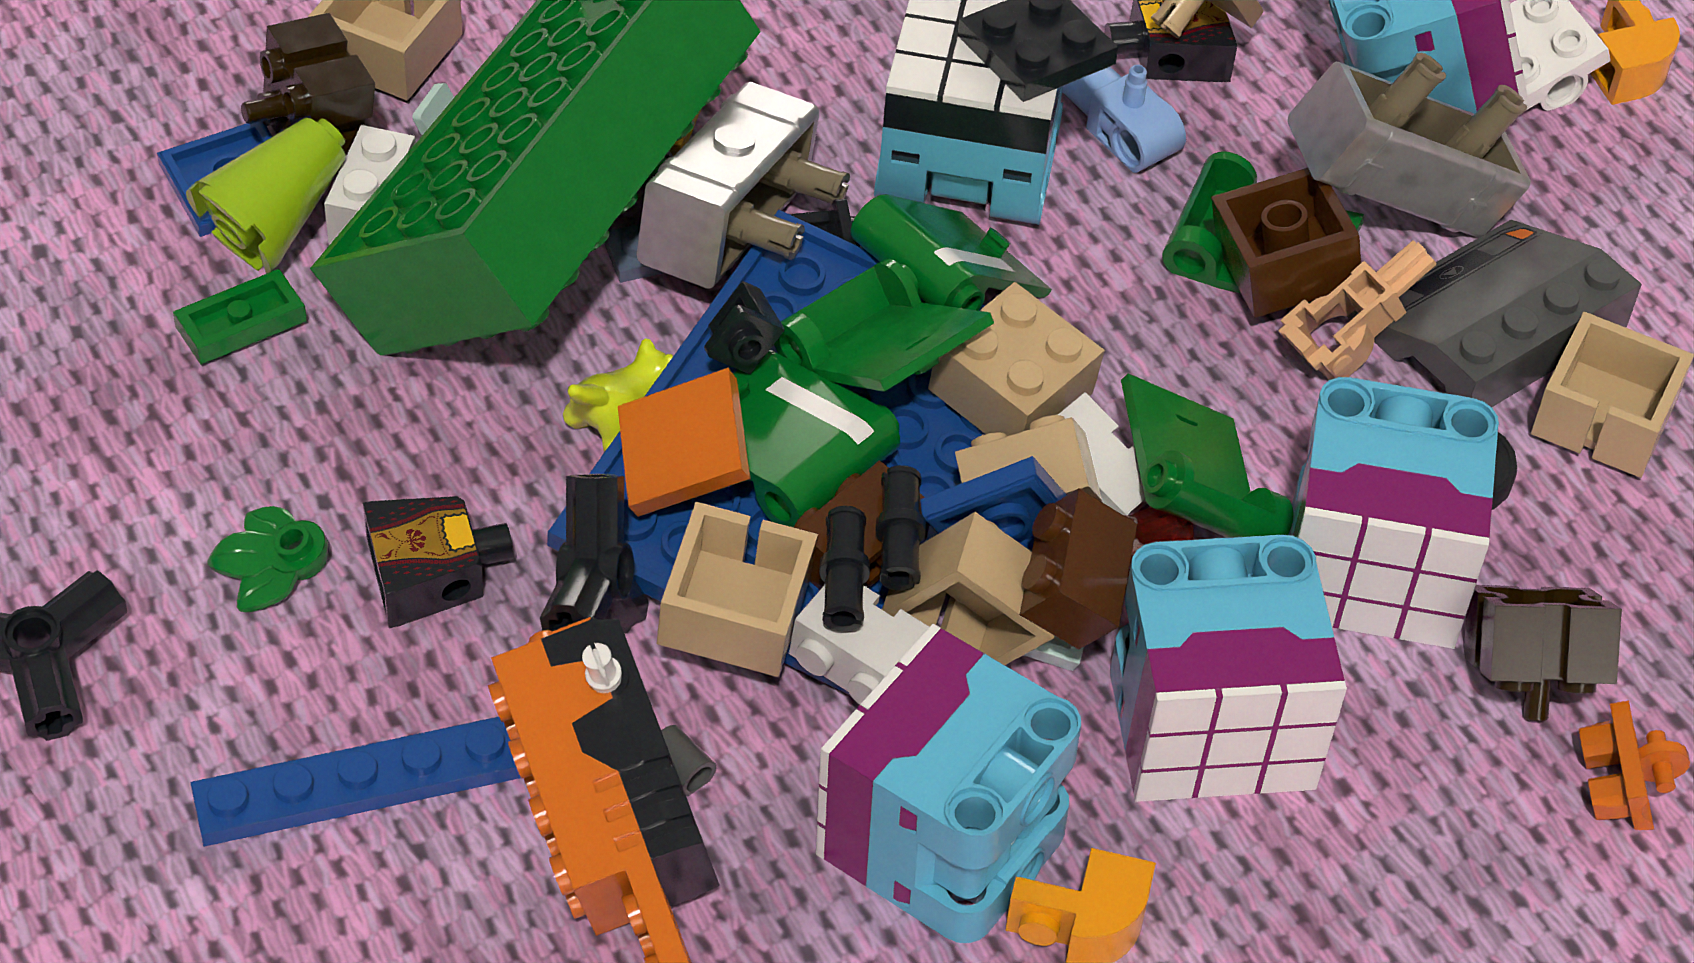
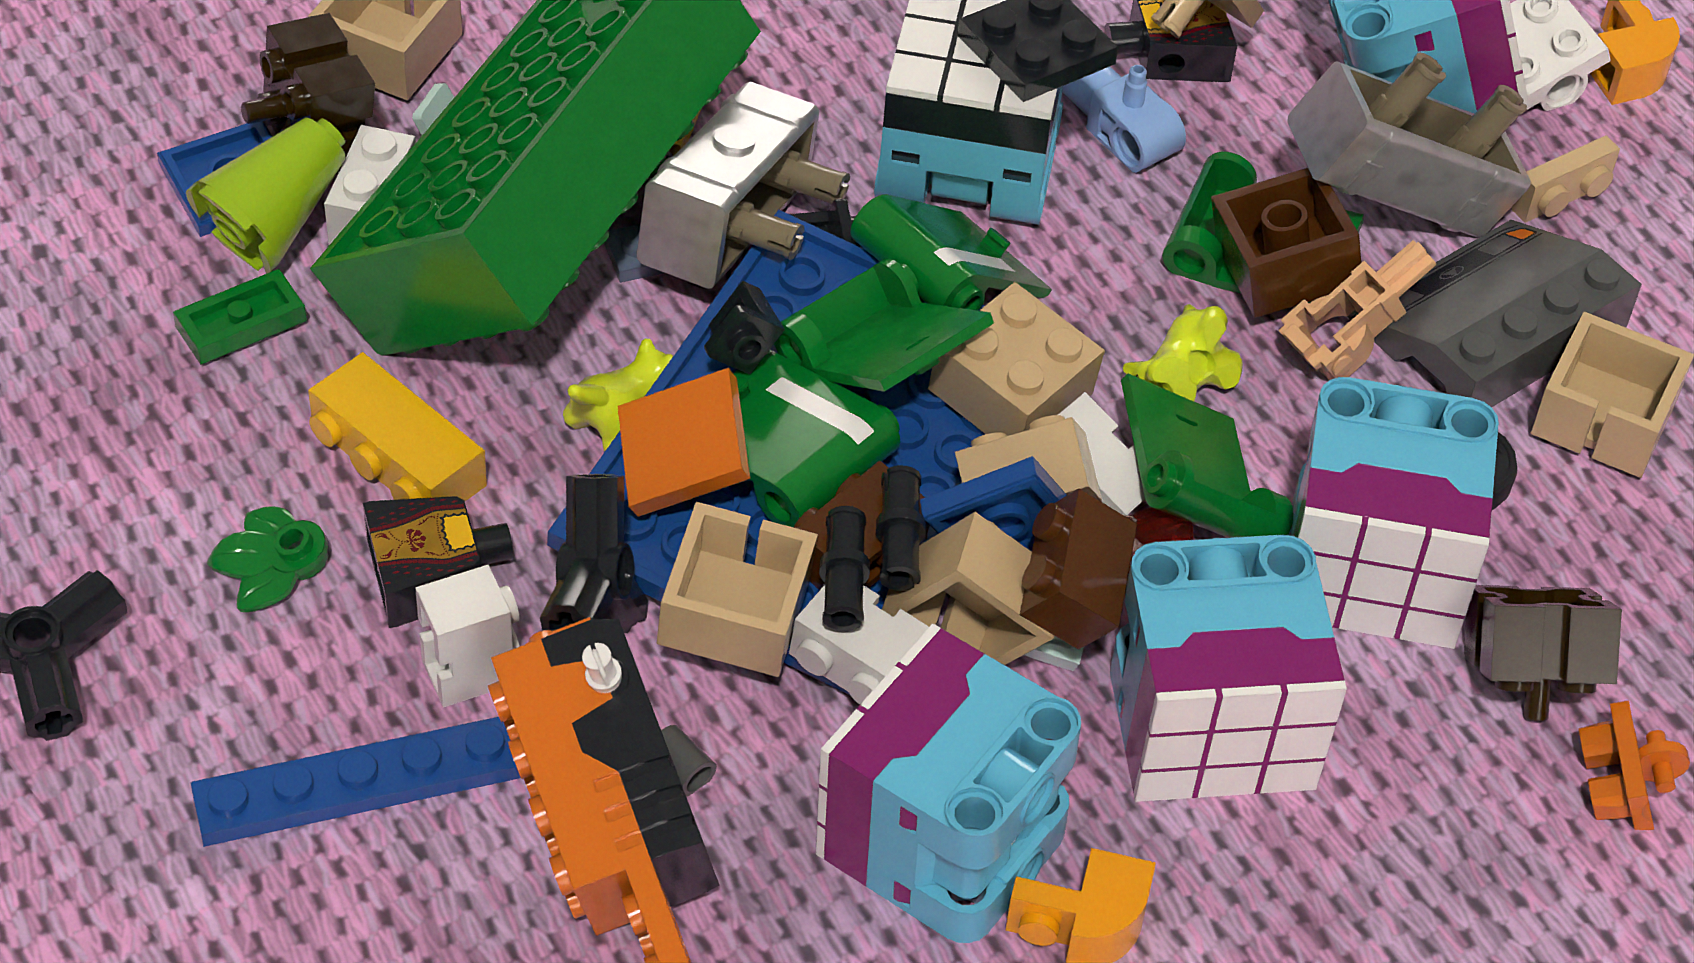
none -> yellow brick [308,352,487,501]
none -> white brick [415,565,520,708]
none -> neon yellow animal [1123,304,1243,401]
none -> tan plate [1511,135,1620,223]

